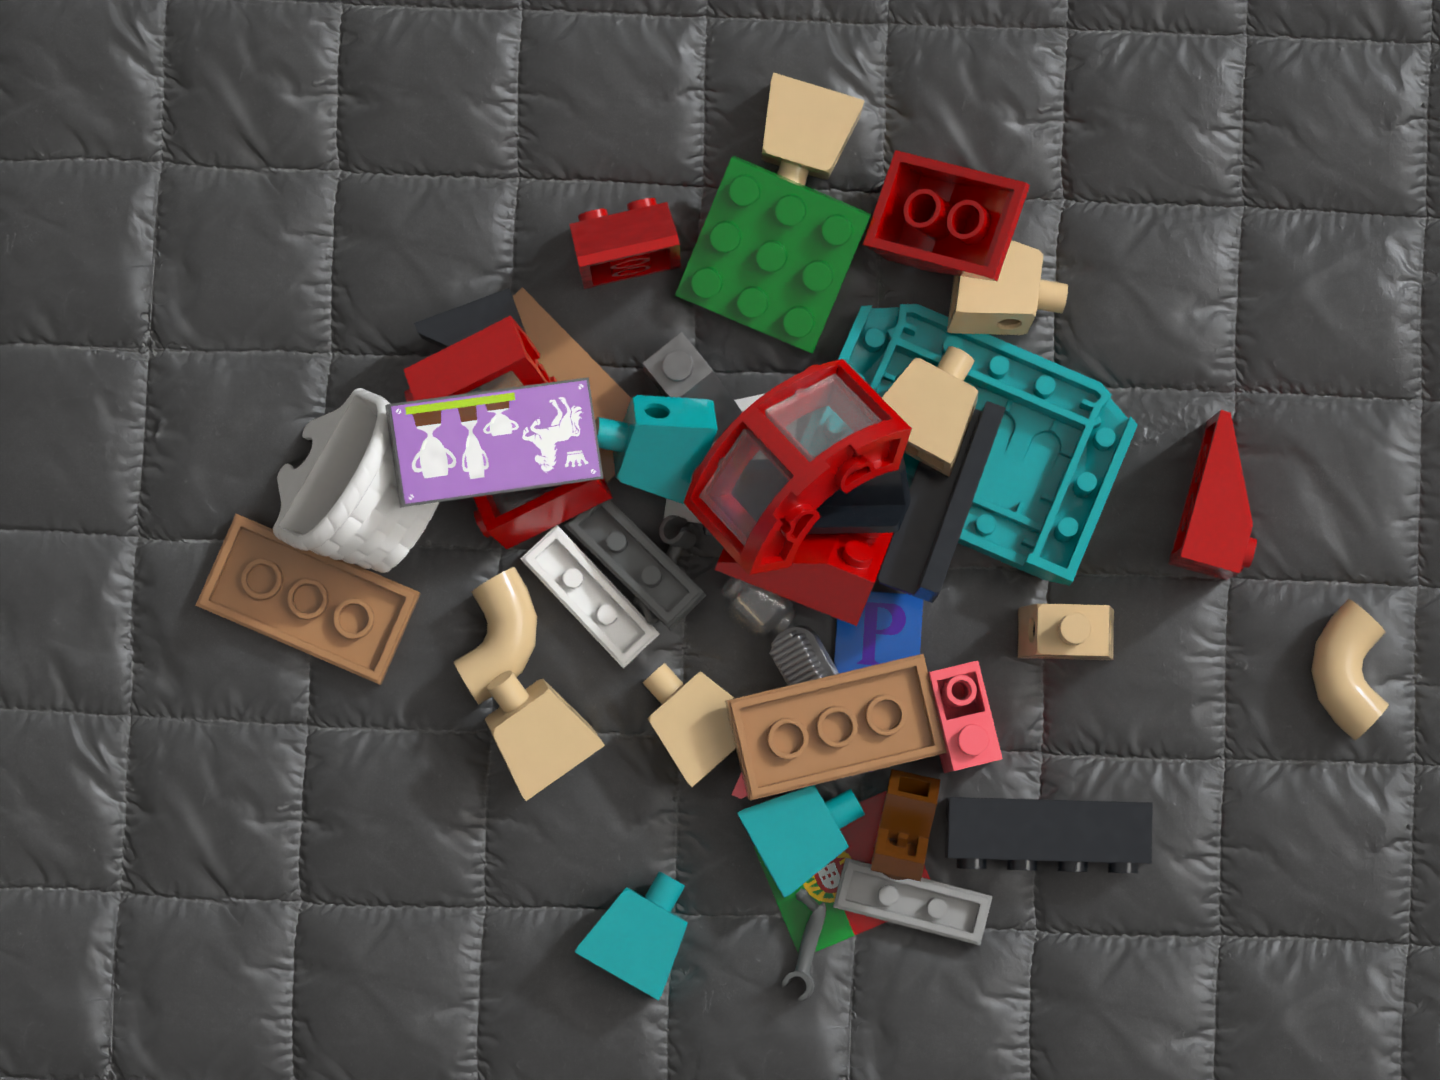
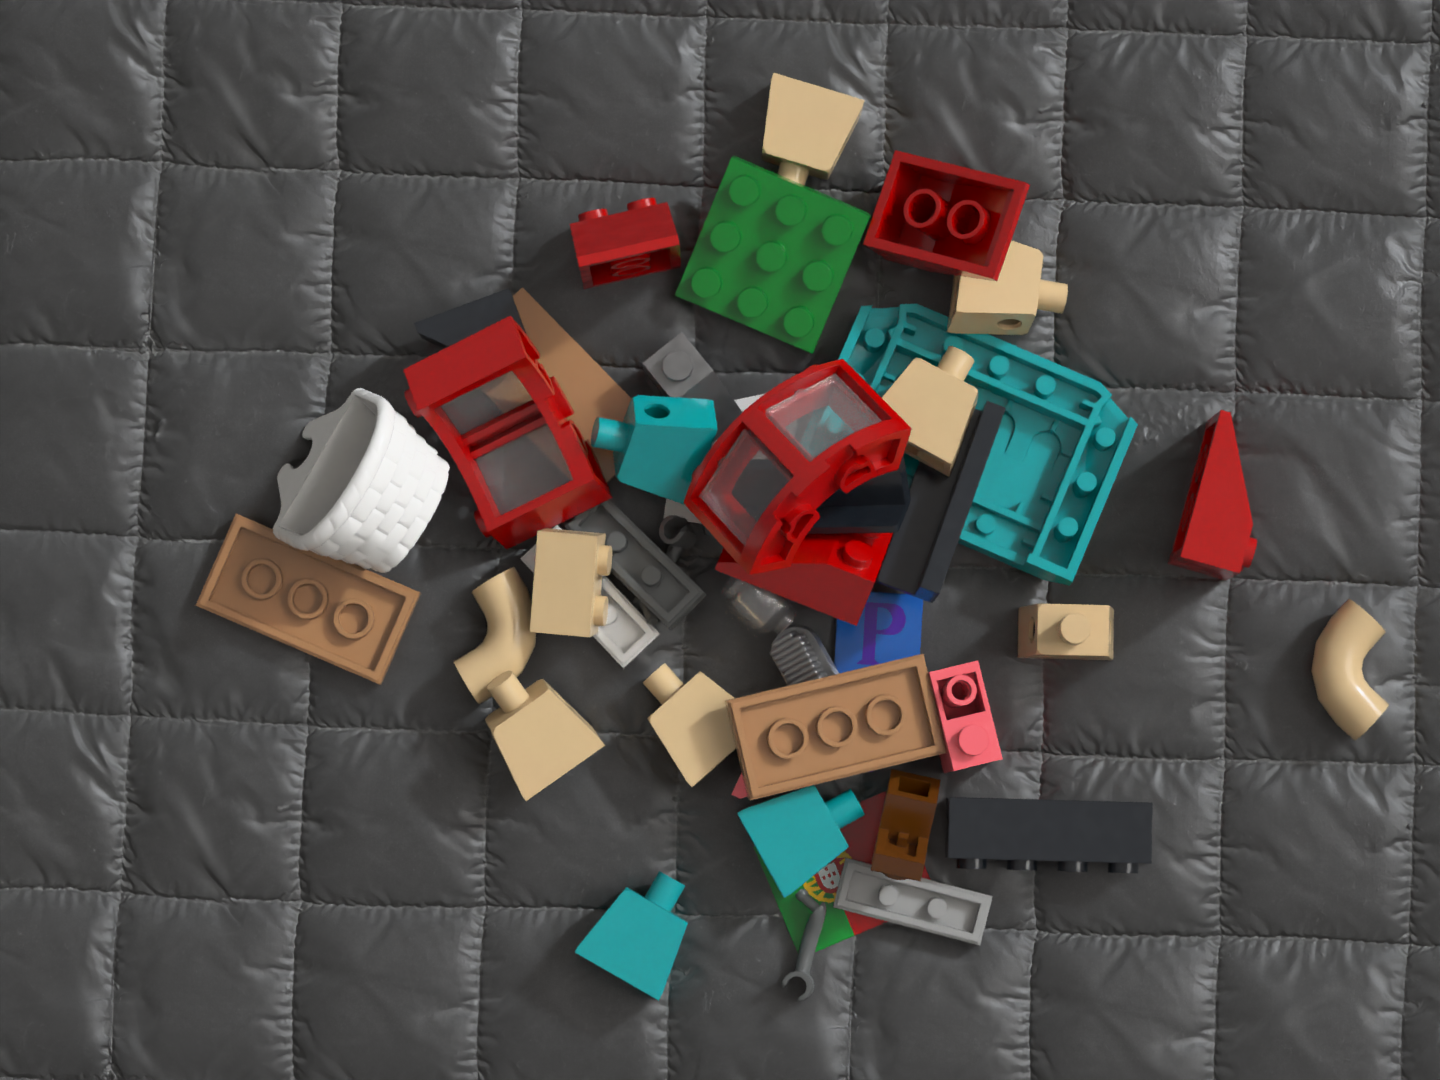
medium lavender tile [385,377,603,508] -> none
none -> tan brick [530,528,612,637]

